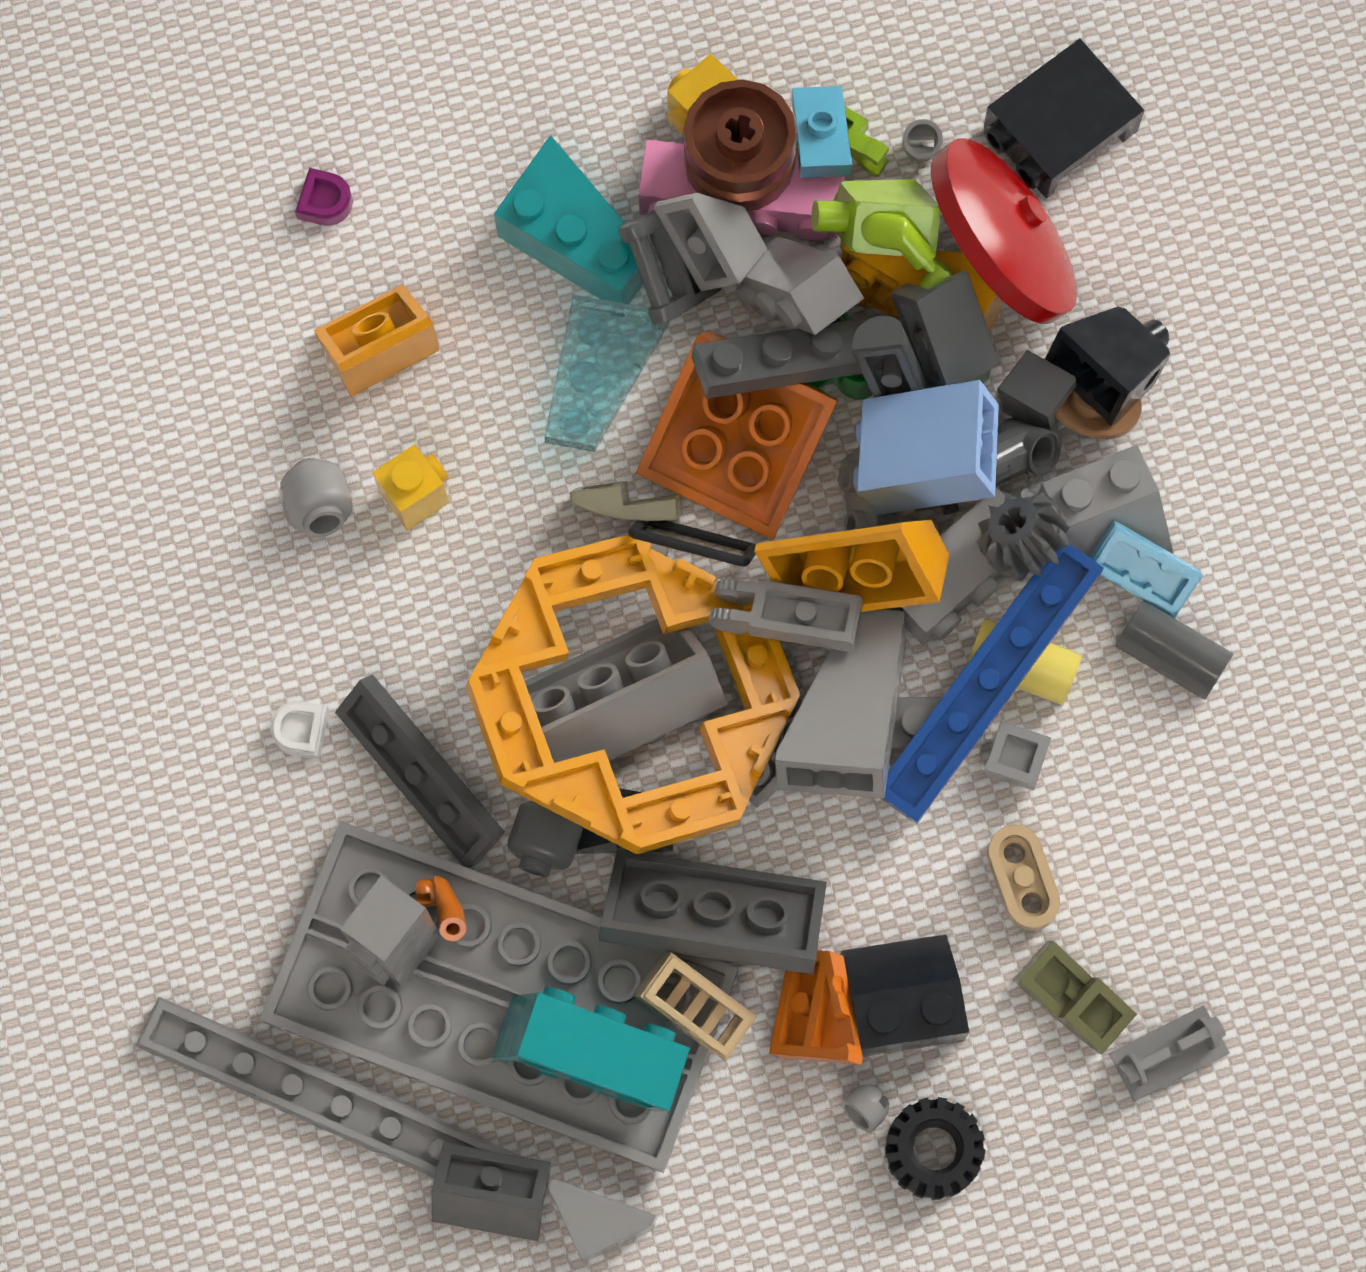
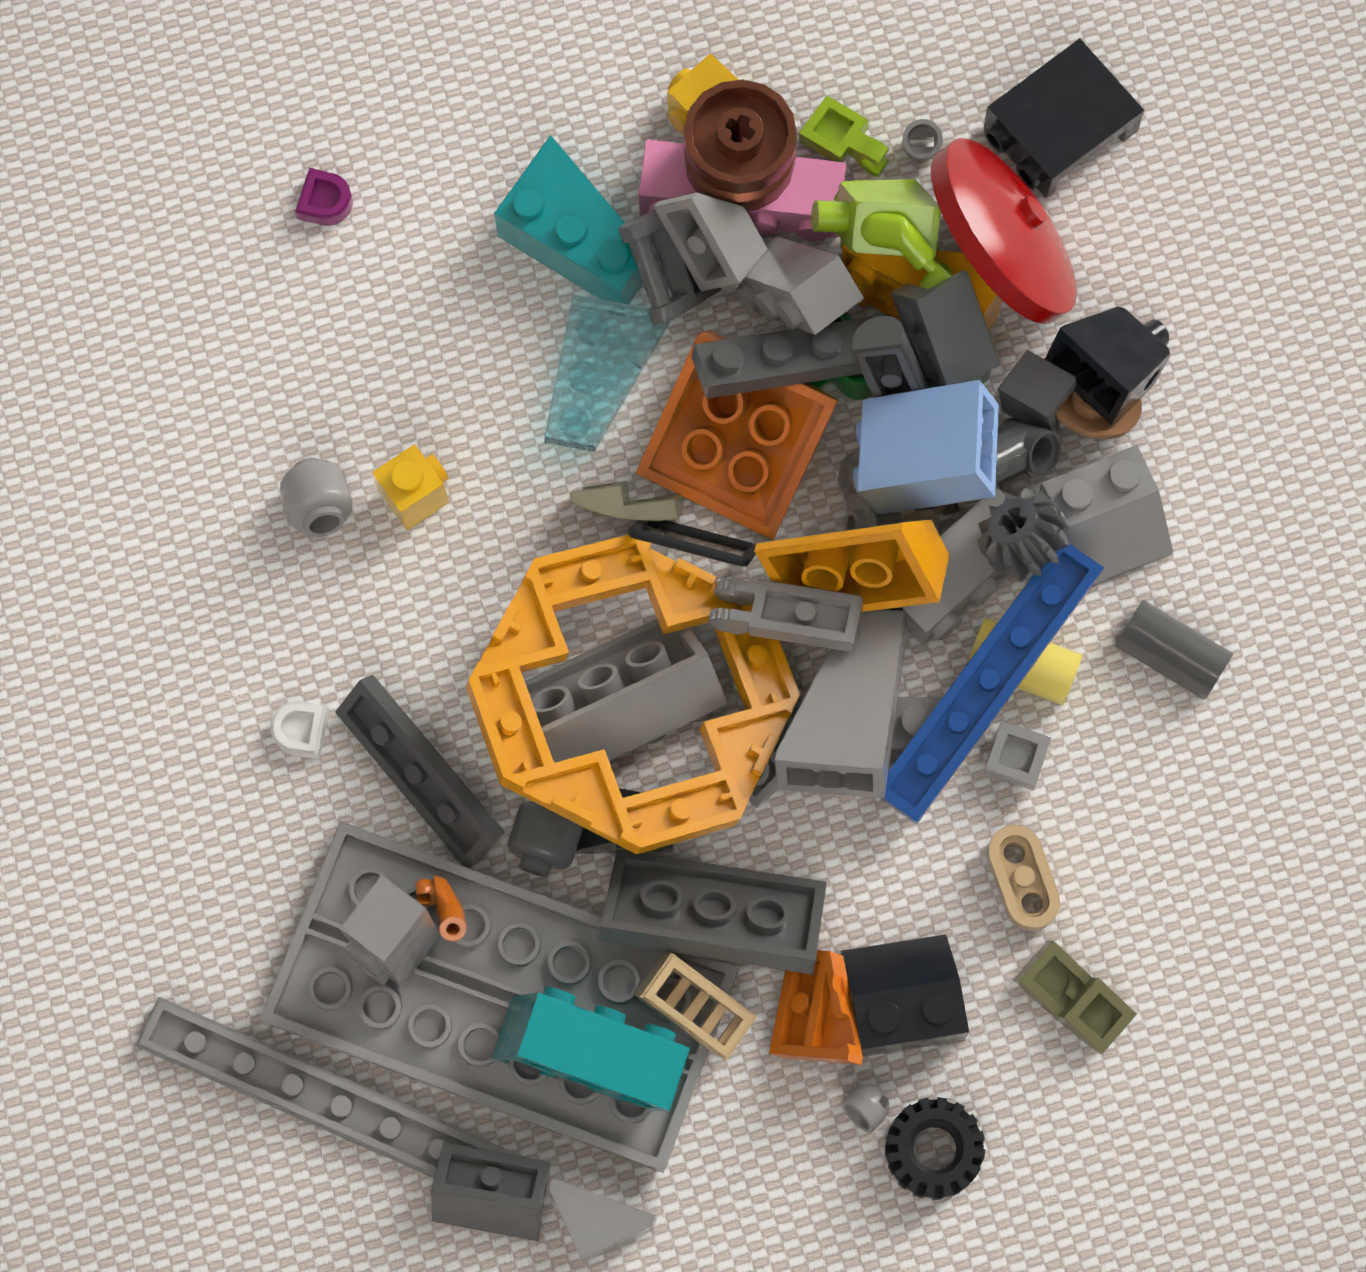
light orange slope [314,284,440,397] -> none
medium azure plate [791,86,852,178] -> none
medium azure plate [1089,520,1203,618] -> none
light grey hinge [1108,1005,1230,1102] -> none

